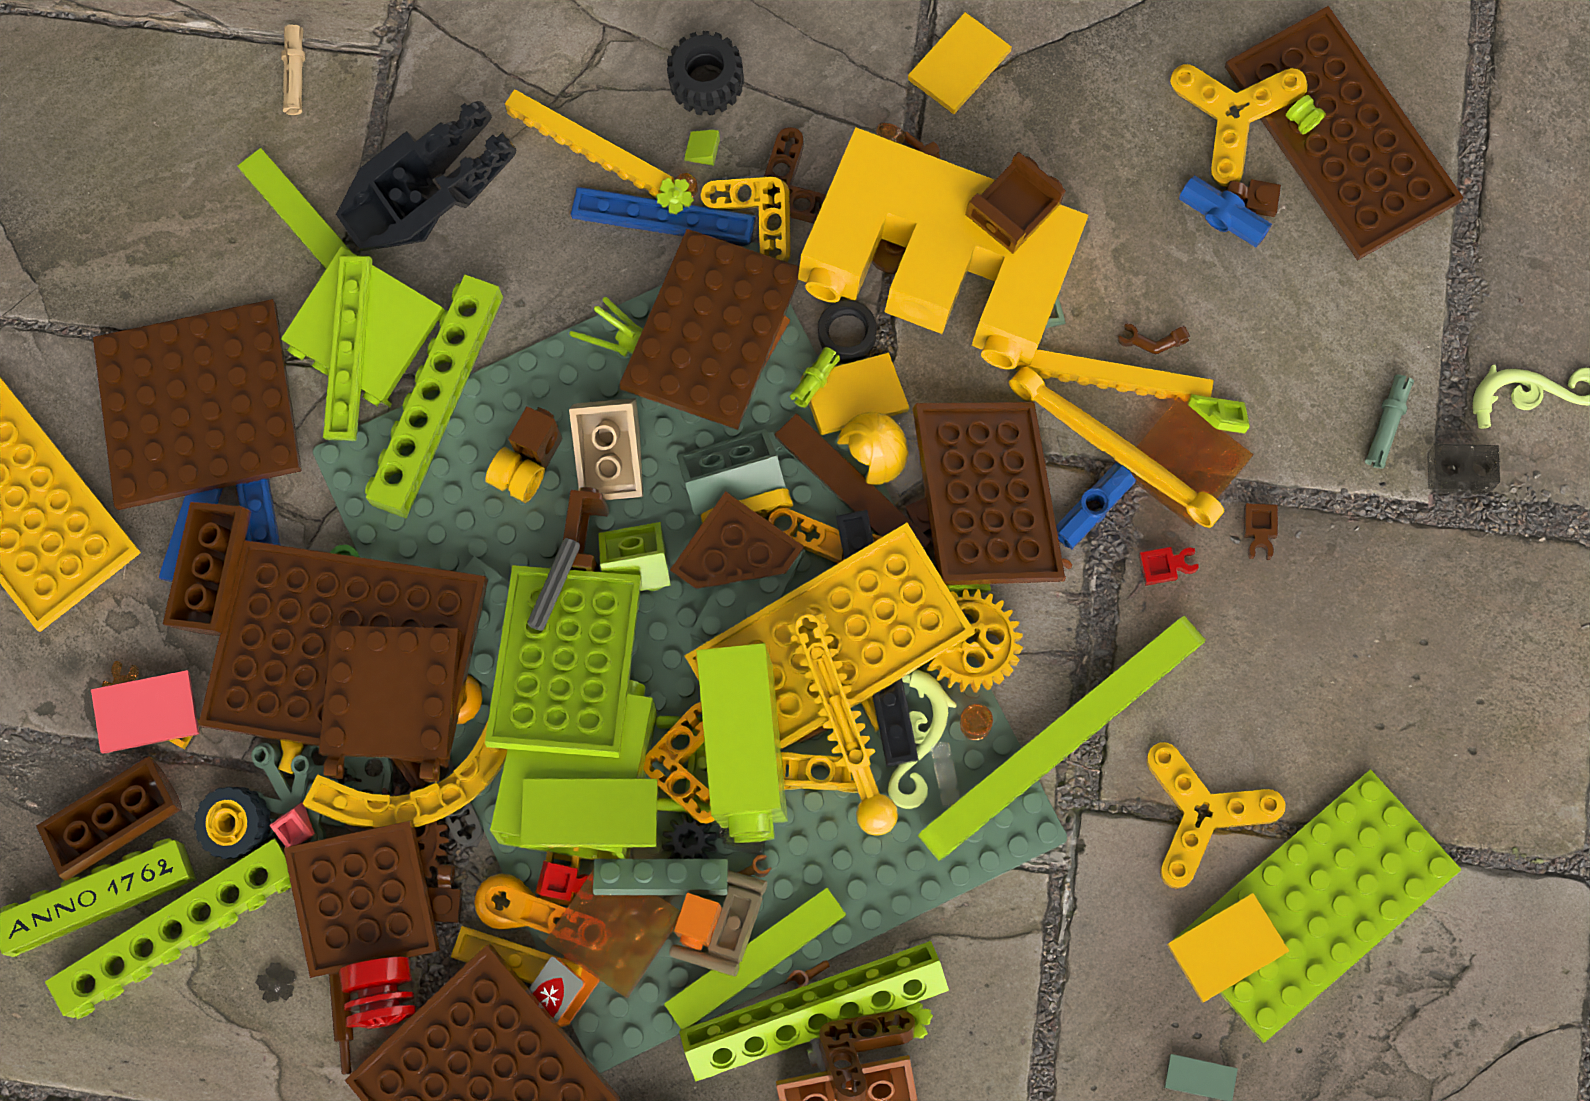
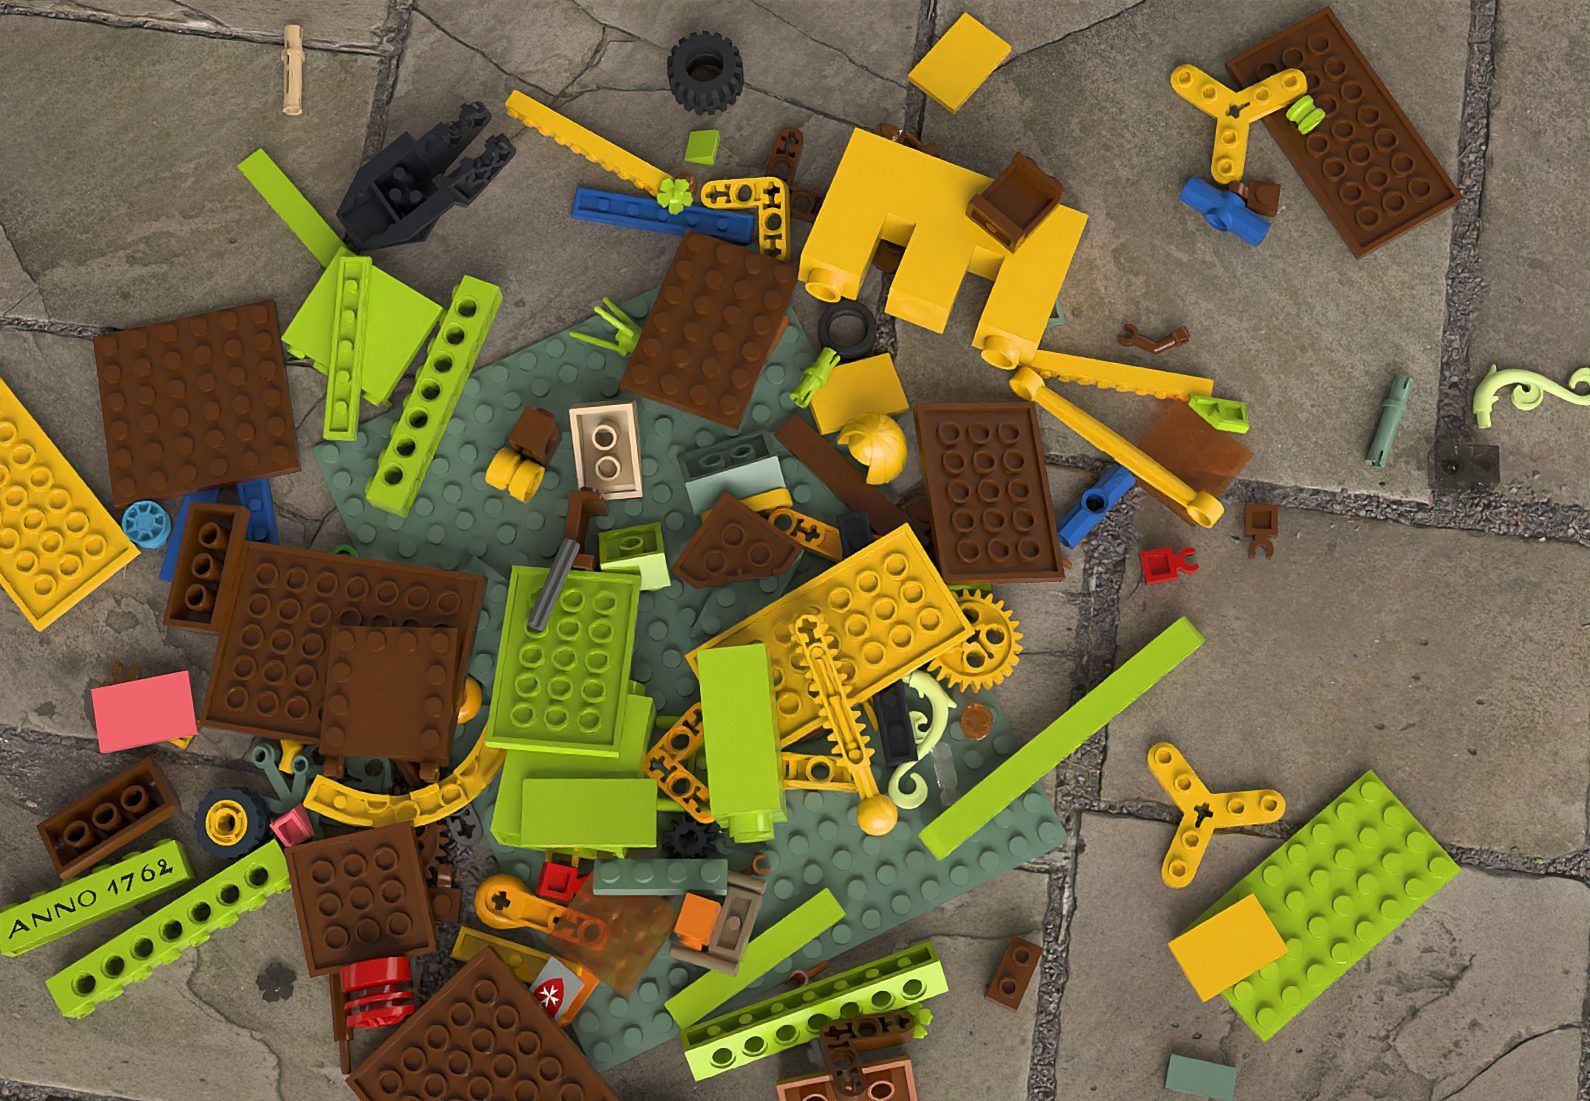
none -> dark azure wheel [122,501,173,549]
none -> reddish brown brick [984,934,1044,1013]

